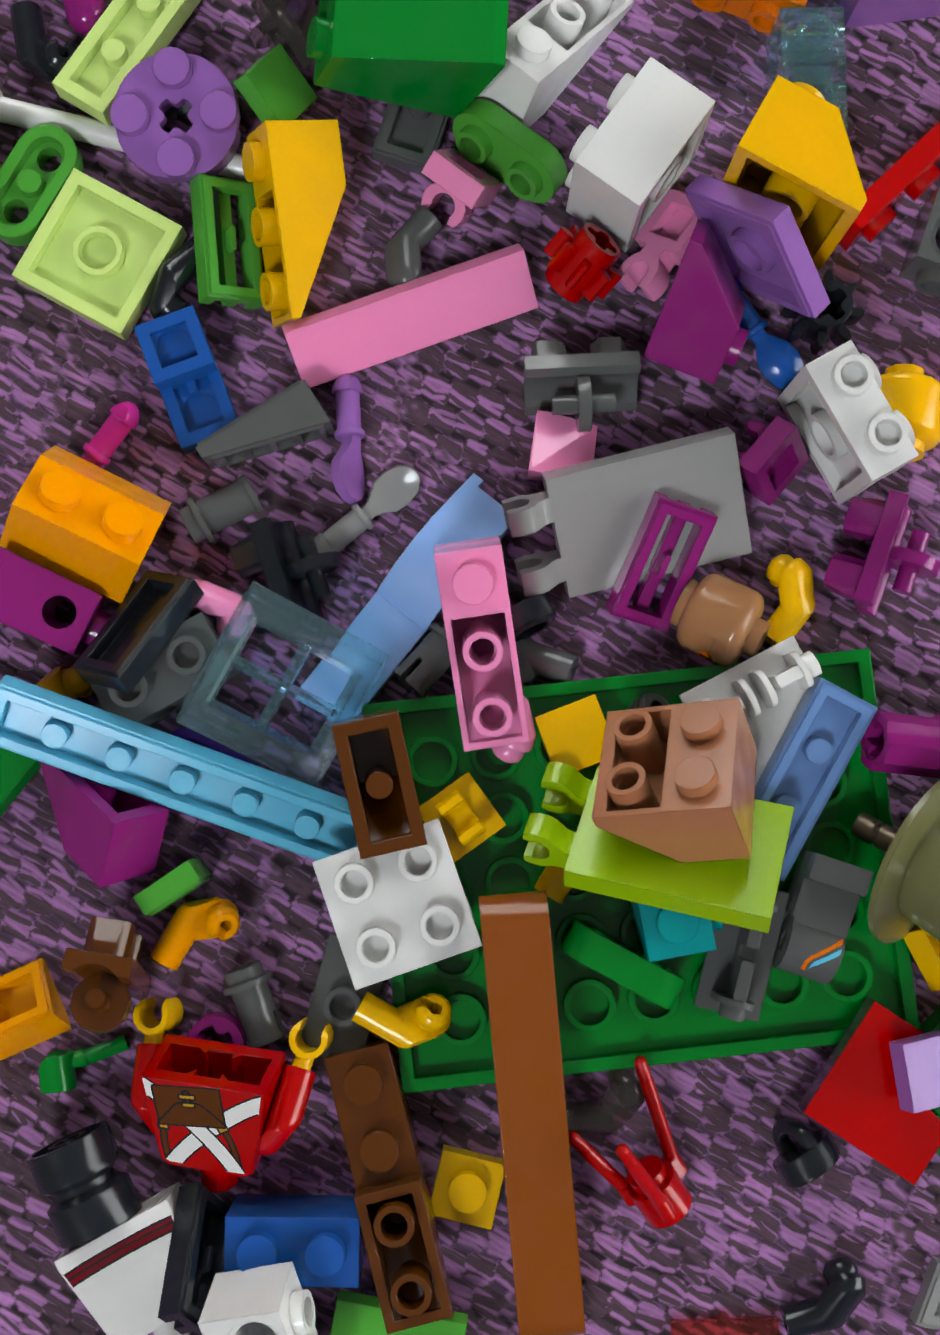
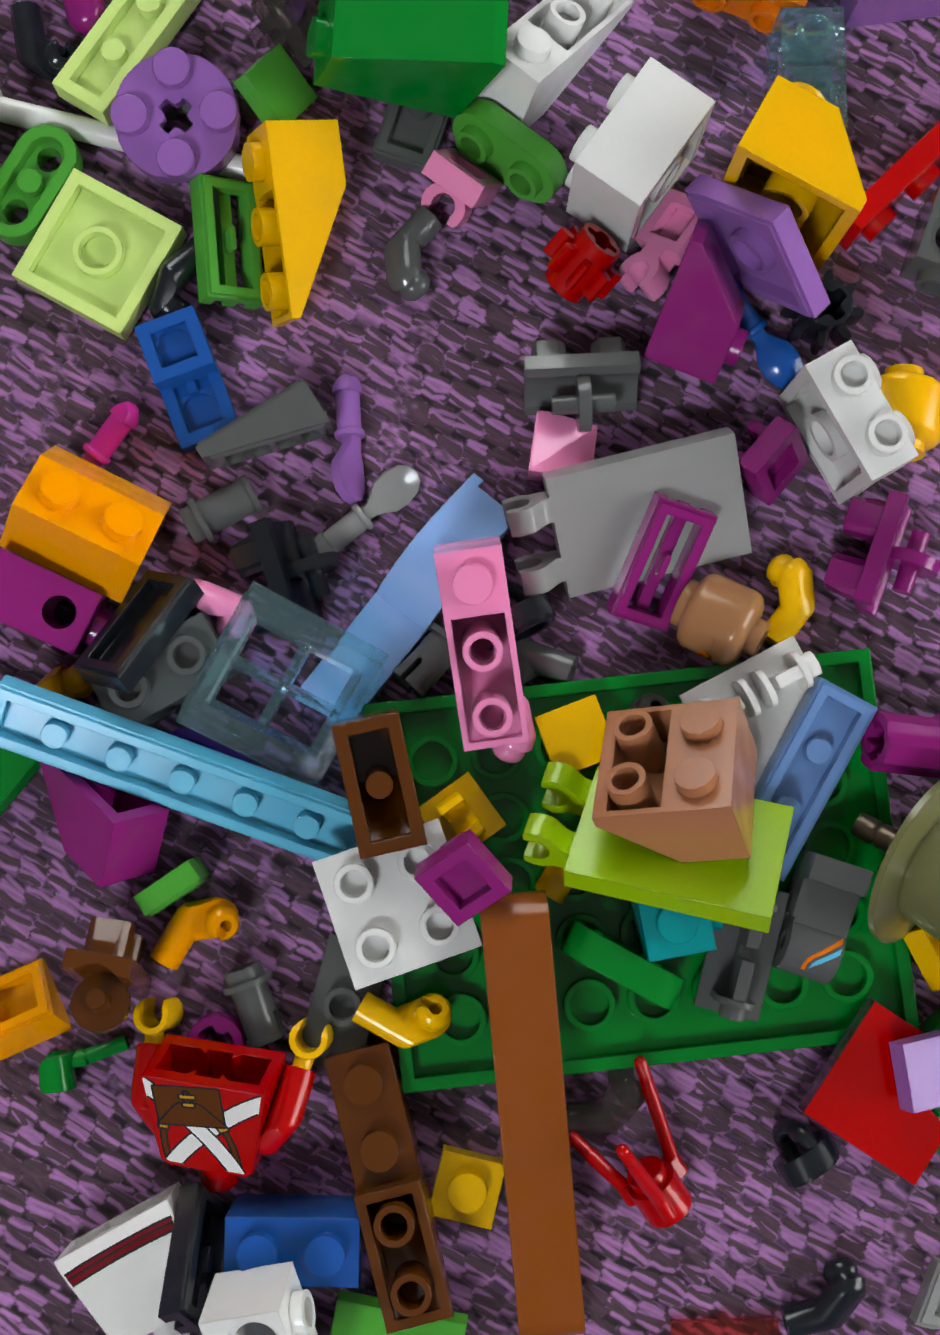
black wheel [26,1120,142,1249] -> none
bright pink tile [282,243,539,388] -> none
none -> magenta tile [414,829,513,926]

